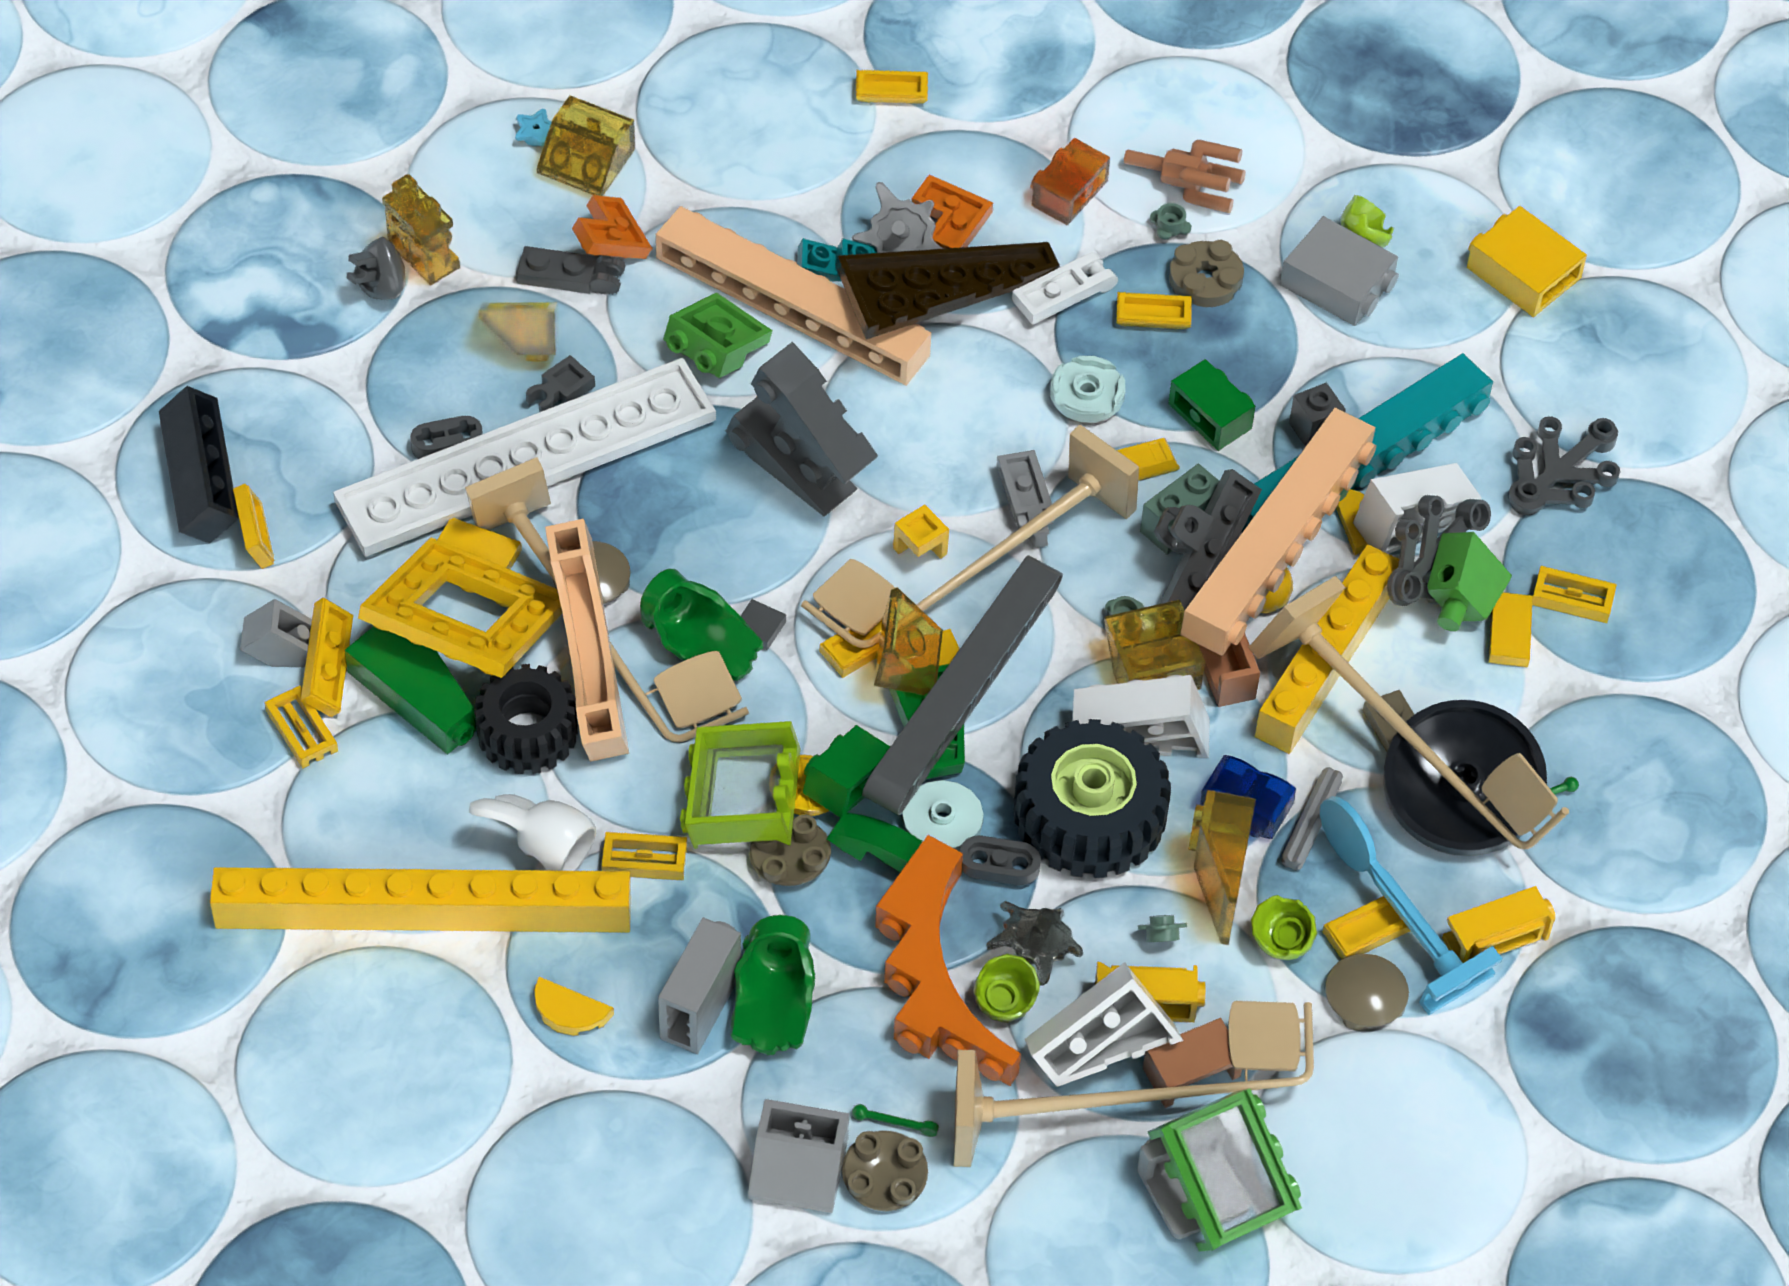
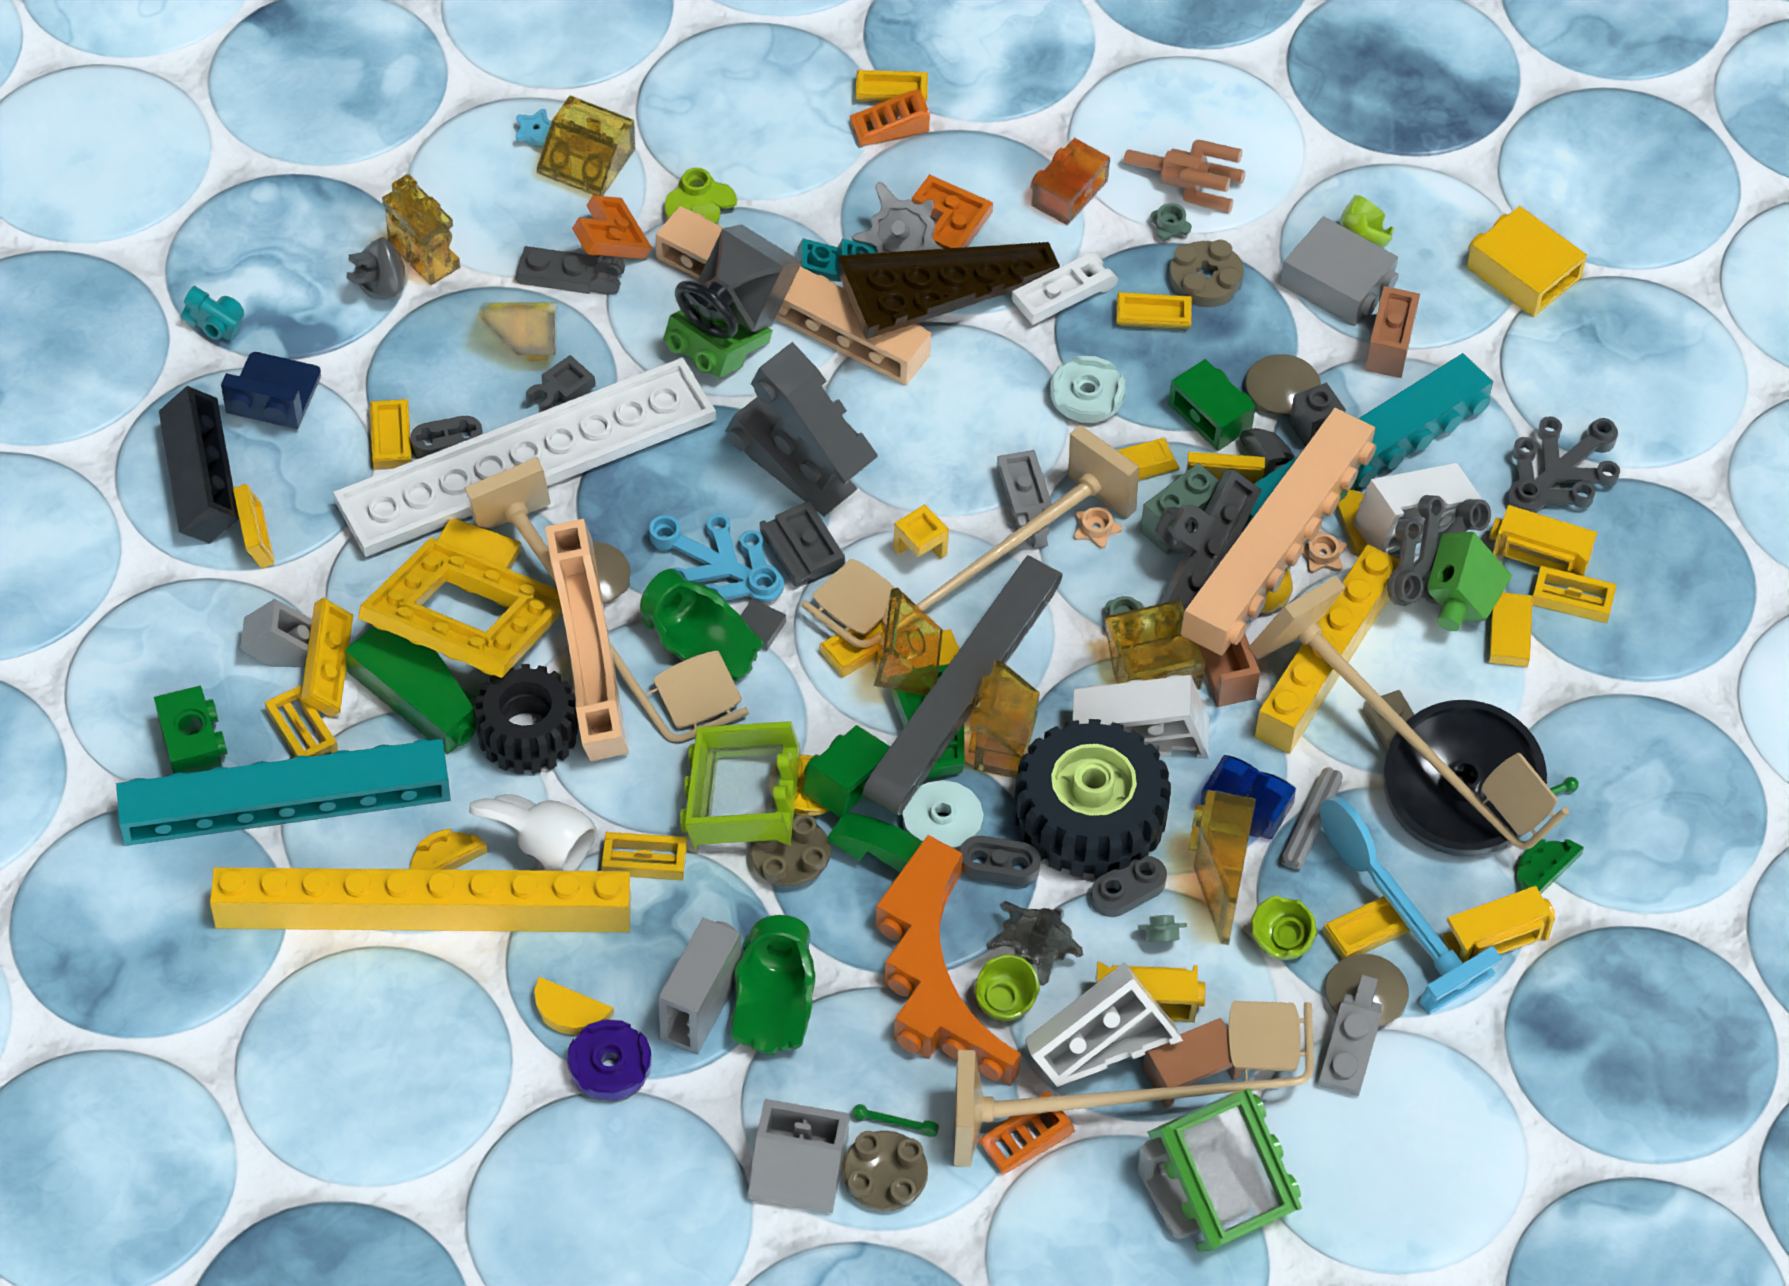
none -> teal brick [116,739,451,846]
none -> green brick [154,685,228,774]
none -> teal plate [181,286,244,342]
none -> dark blue bracket [221,352,321,429]
none -> yellow tile [370,399,412,470]
none -> yellow tile [410,829,488,870]
none -> dark purple plate [567,1019,652,1100]
none -> medium azure plant [649,514,784,602]
none -> lime plate [665,167,737,224]
none -> dark grey piece [675,224,802,339]
none -> dark grey plate [759,501,845,587]
none -> orange slope [850,89,930,147]
none -> clear yellow slope [968,660,1040,778]
none -> orange slope [978,1091,1075,1175]
none -> light nougat plate [1074,506,1123,549]
none -> dark grey plate [1091,855,1167,917]
none -> yellow tile [1185,452,1265,484]
none -> dark grey brick [1240,428,1295,478]
none -> dark tan dish [1246,354,1321,415]
none -> light nougat plate [1301,531,1347,573]
none -> light grey hinge [1318,975,1382,1096]
none -> nougat panel [1365,286,1420,378]
none -> yellow window [1489,505,1598,576]
none -> green tile [1516,839,1584,894]

